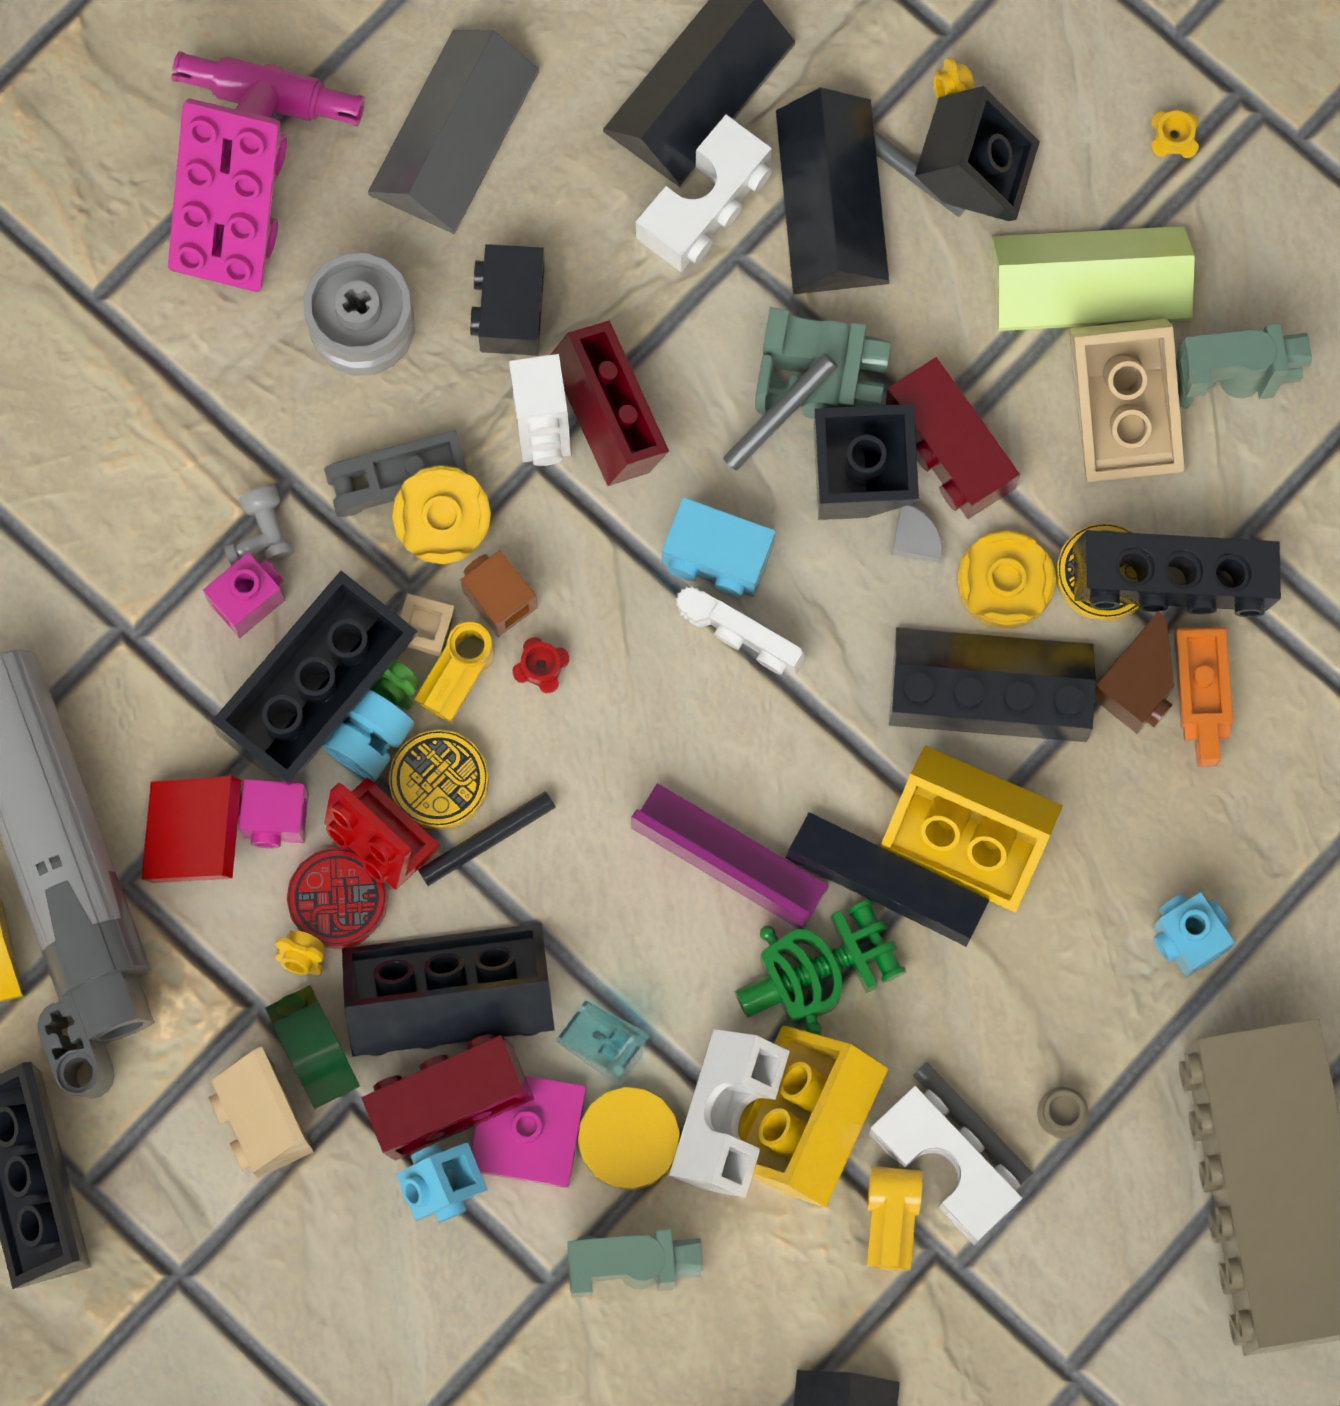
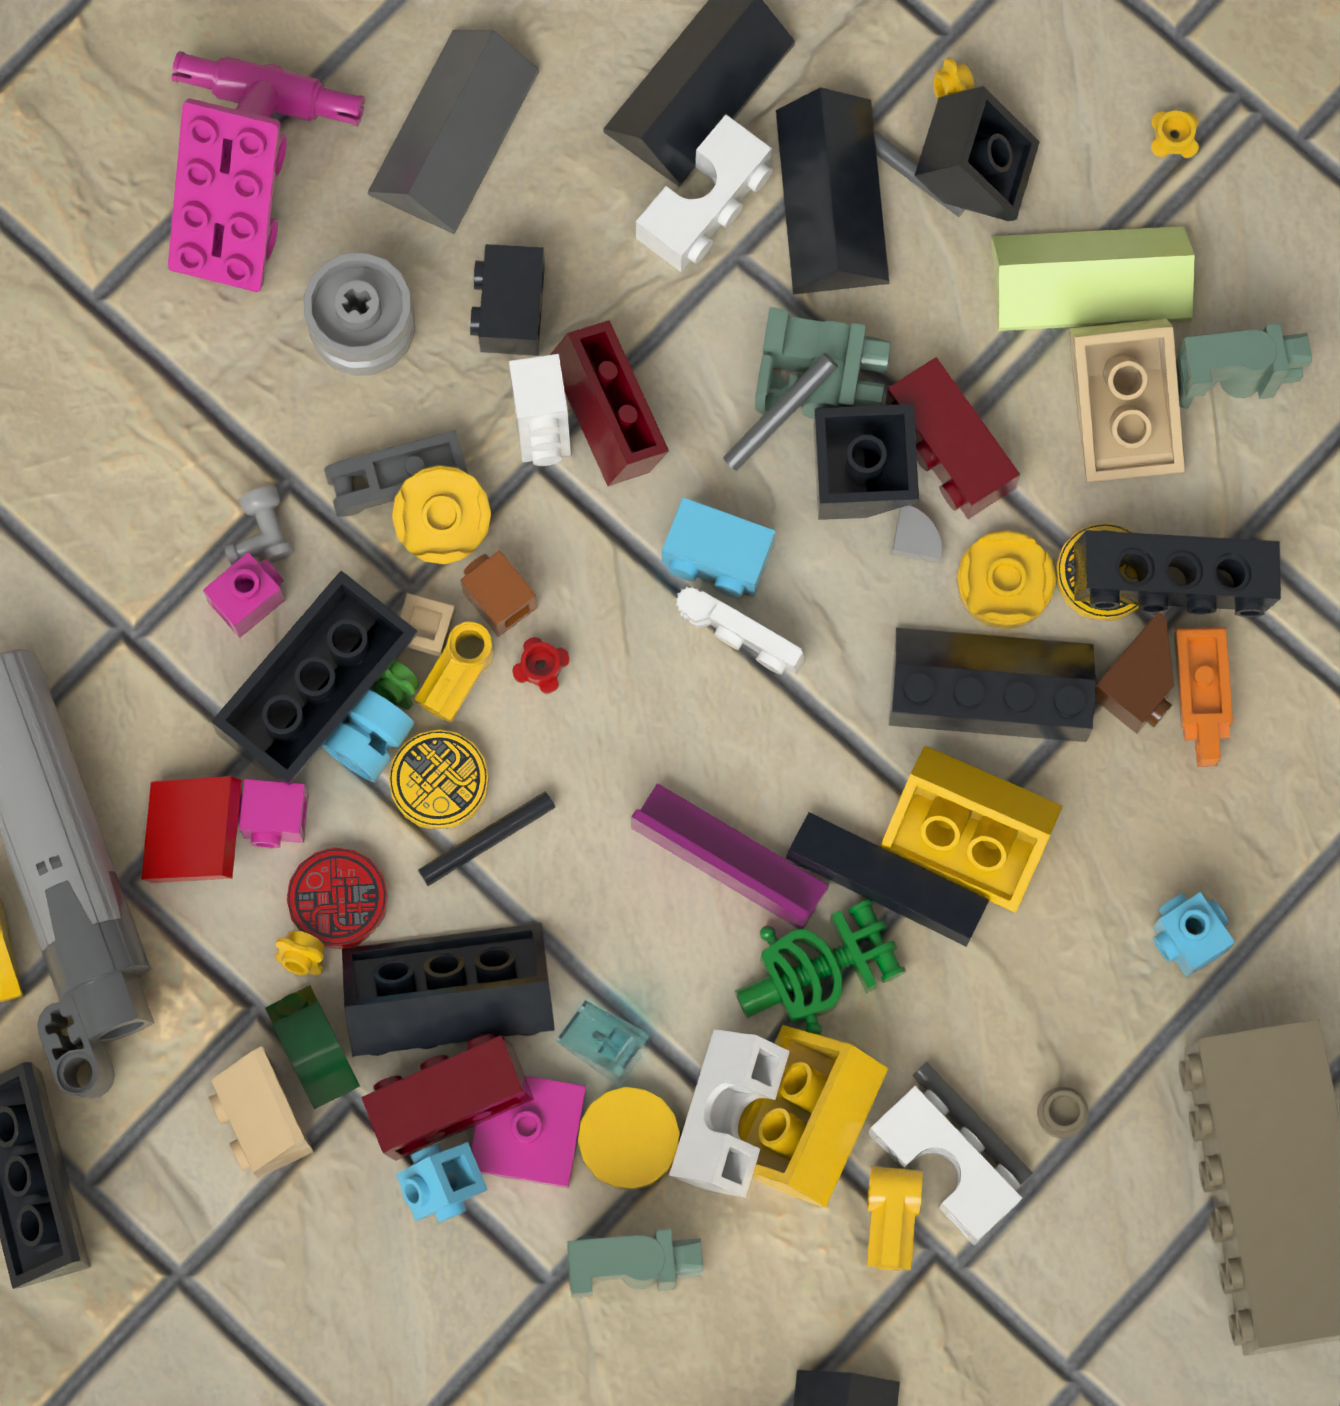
red bracket [324,777,439,890] -> none

